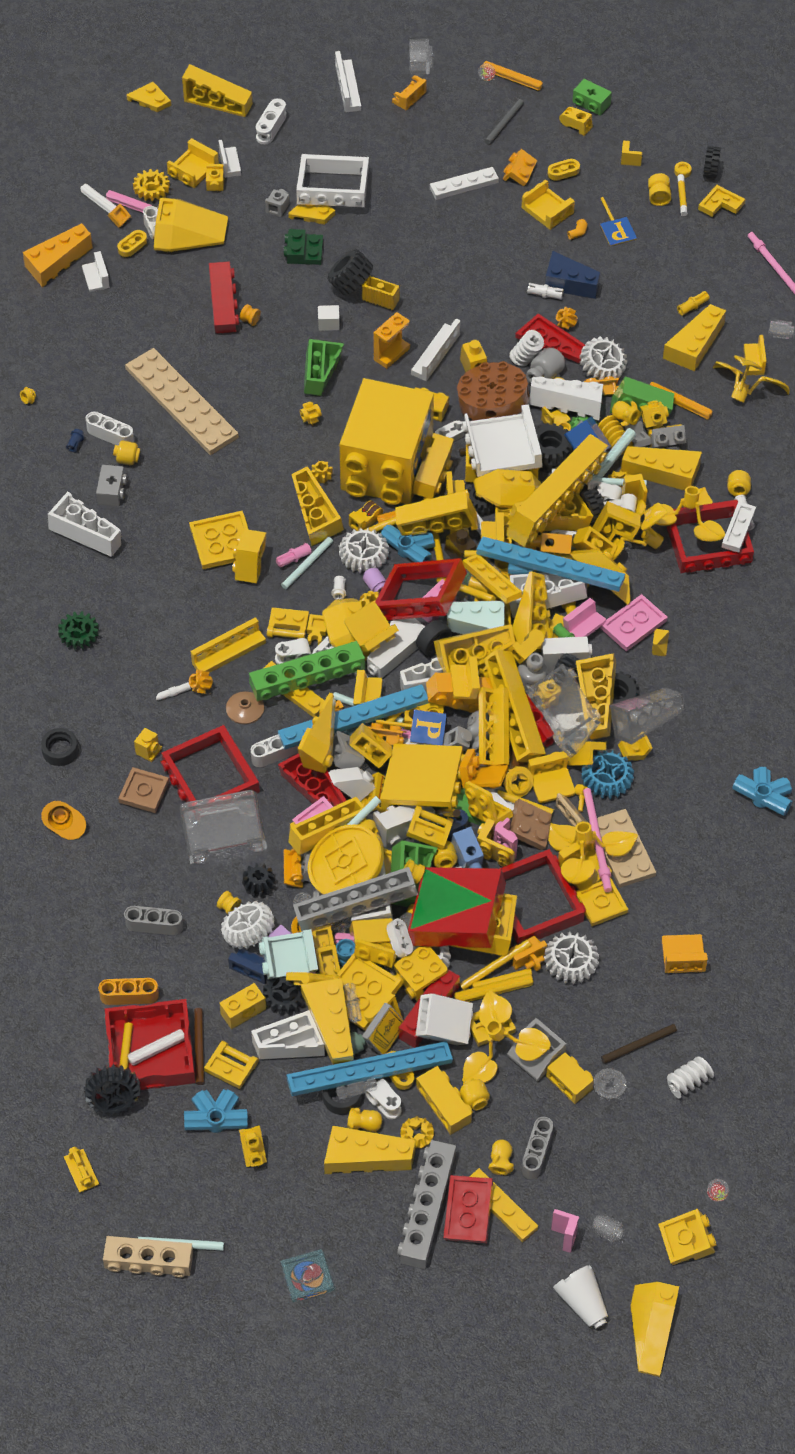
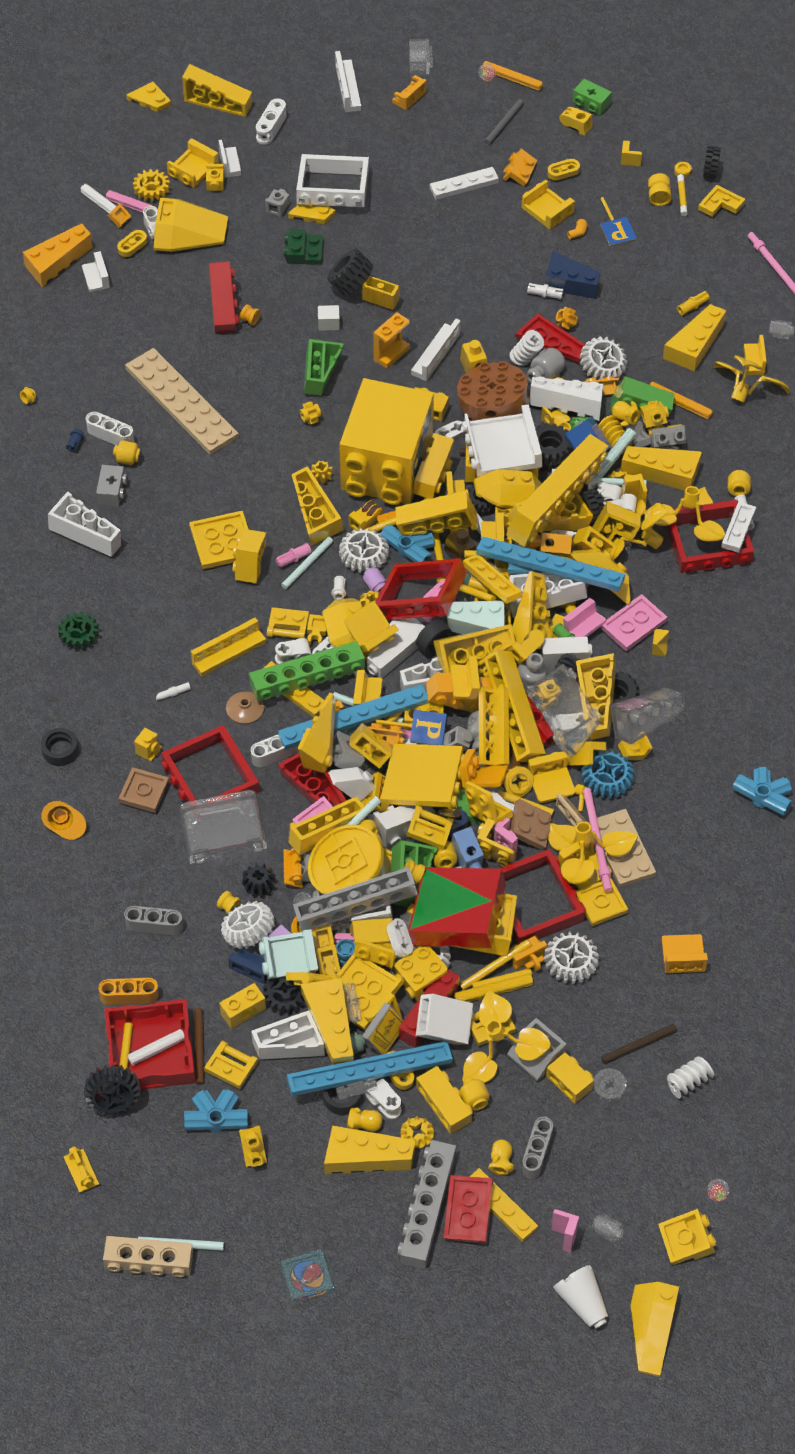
light orange gear [189,670,213,694] -> none

